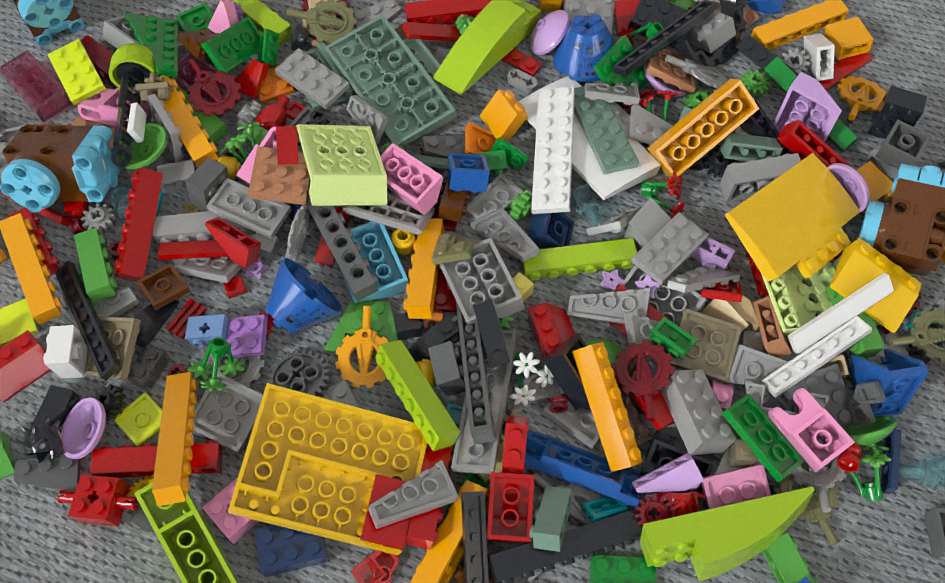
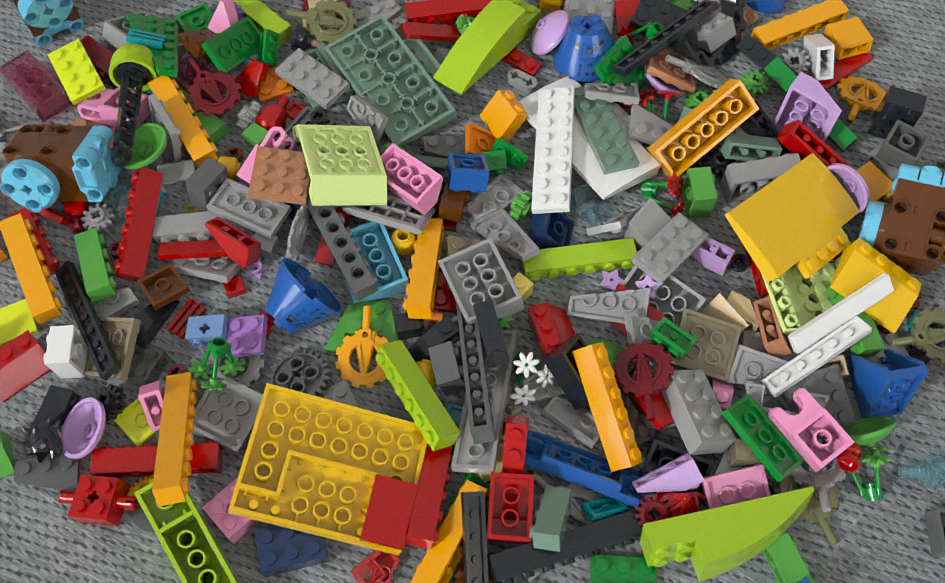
white tile [127,102,147,143] -> none
dark tan hips [135,72,174,103] -> none
bright green plant [219,122,260,165] -> none
red sticker [276,126,299,165] -> none
light grey wing [368,460,459,529] -> none
olive plate [431,233,474,265] -> none
dark red bush [549,395,568,413] -> none
light grey wing [667,264,740,293] -> none
red tile [701,280,742,302] -> none
dark grey tile [847,380,886,425] -> none
dark blue tile [881,428,902,494] -> none
none -> teal tile [126,28,166,49]
none -> bright pink slope [138,380,164,432]
none -> bright green brick [681,167,719,219]
none -> black bush [730,254,749,272]

